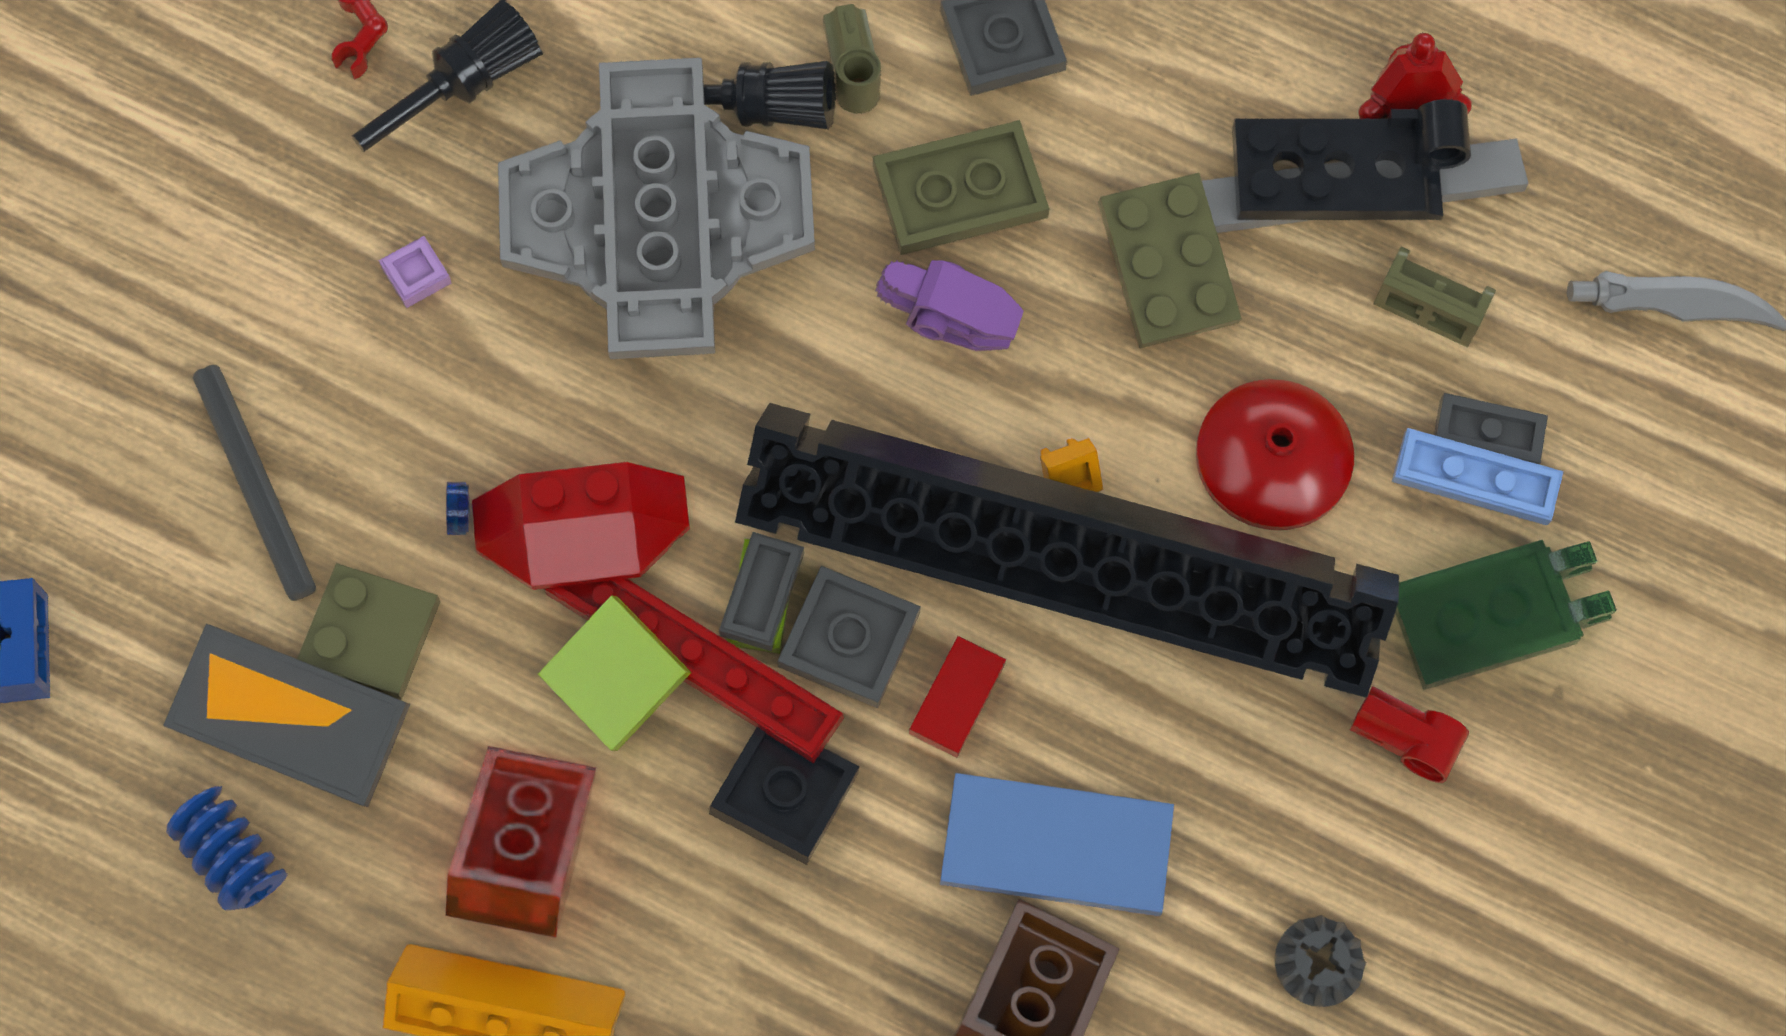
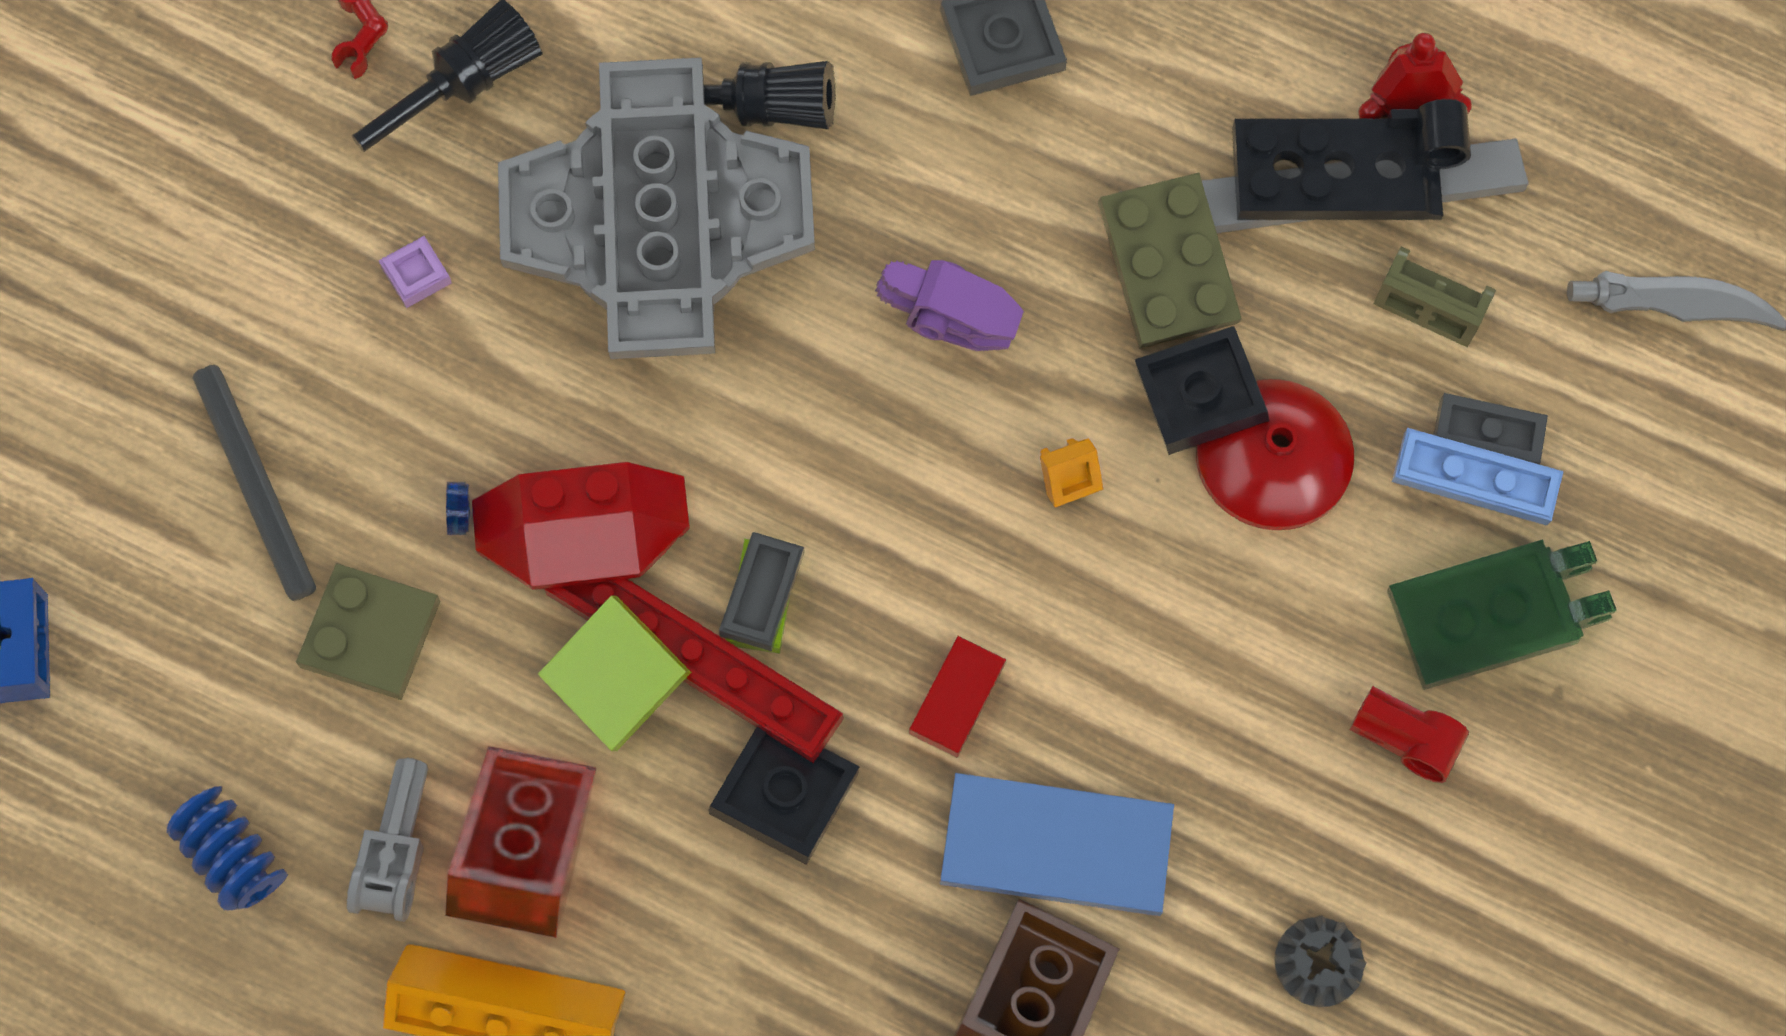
dark grey tile [163,623,411,807] -> none
black brick [735,403,1399,698] -> none
dark grey plate [778,566,921,708] -> none
olive piece [823,4,881,113] -> none
olive plate [873,120,1050,255] -> none
none -> light grey connector [347,758,428,922]
none -> black plate [1135,326,1269,455]

